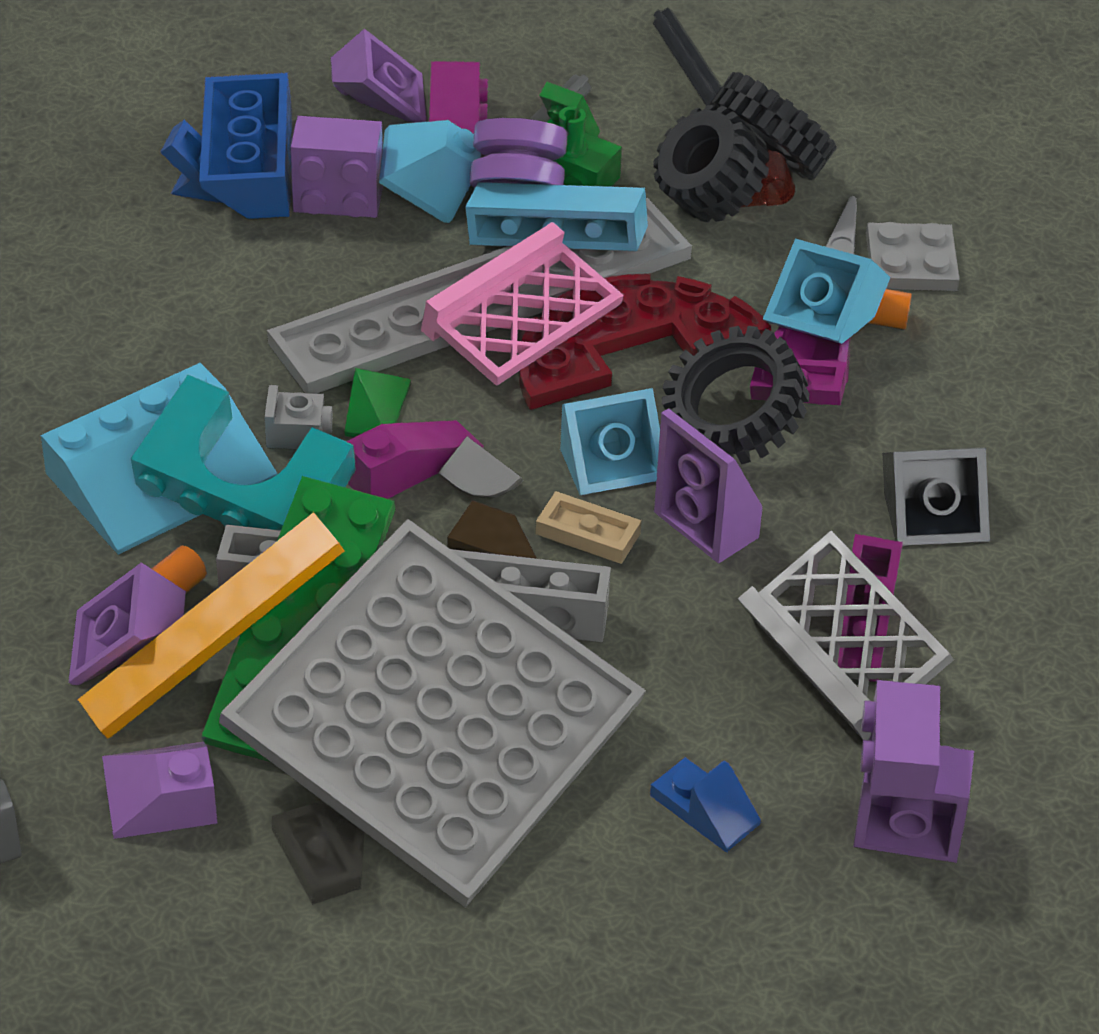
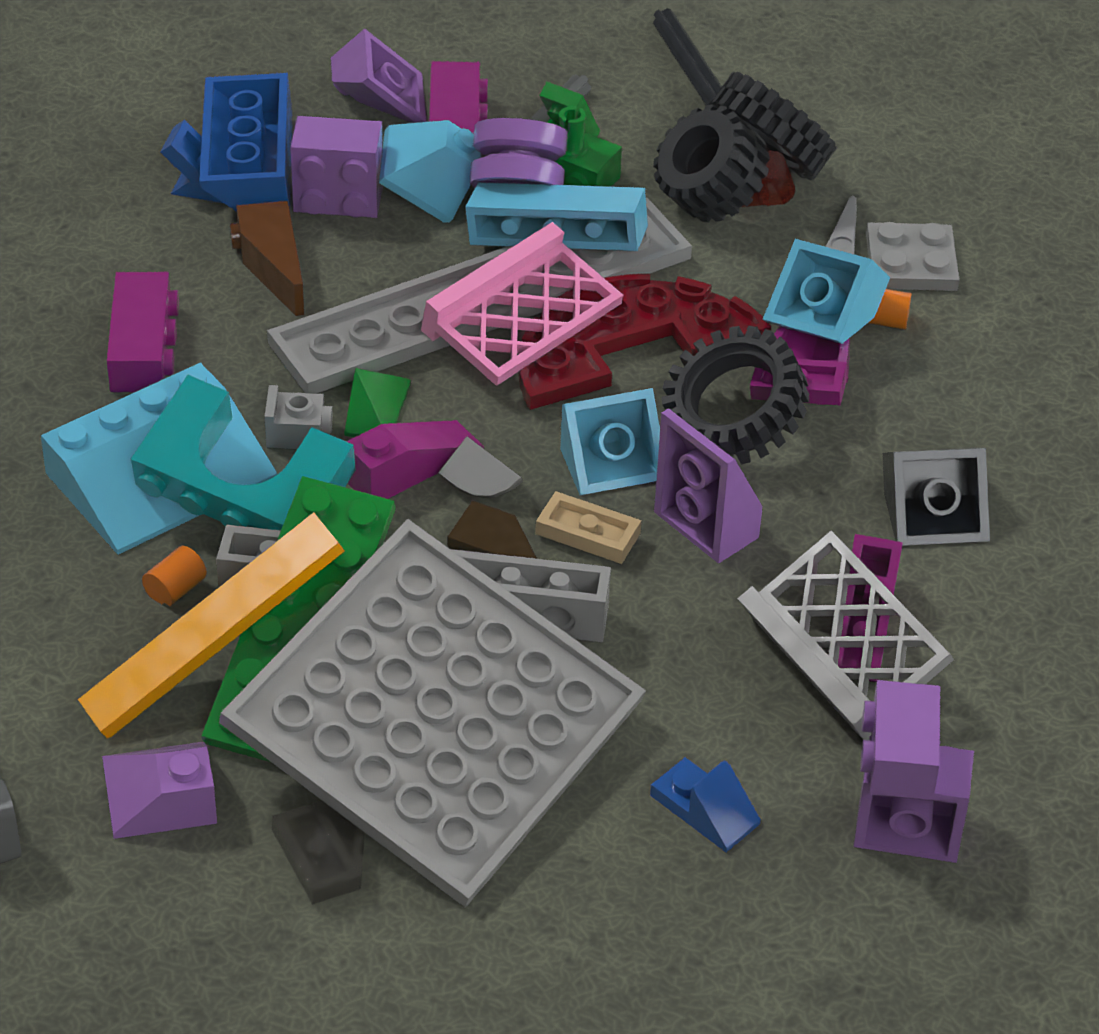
medium lavender slope [68,563,186,685] -> none
none -> magenta brick [107,272,179,392]
none -> reddish brown slope [230,201,304,316]

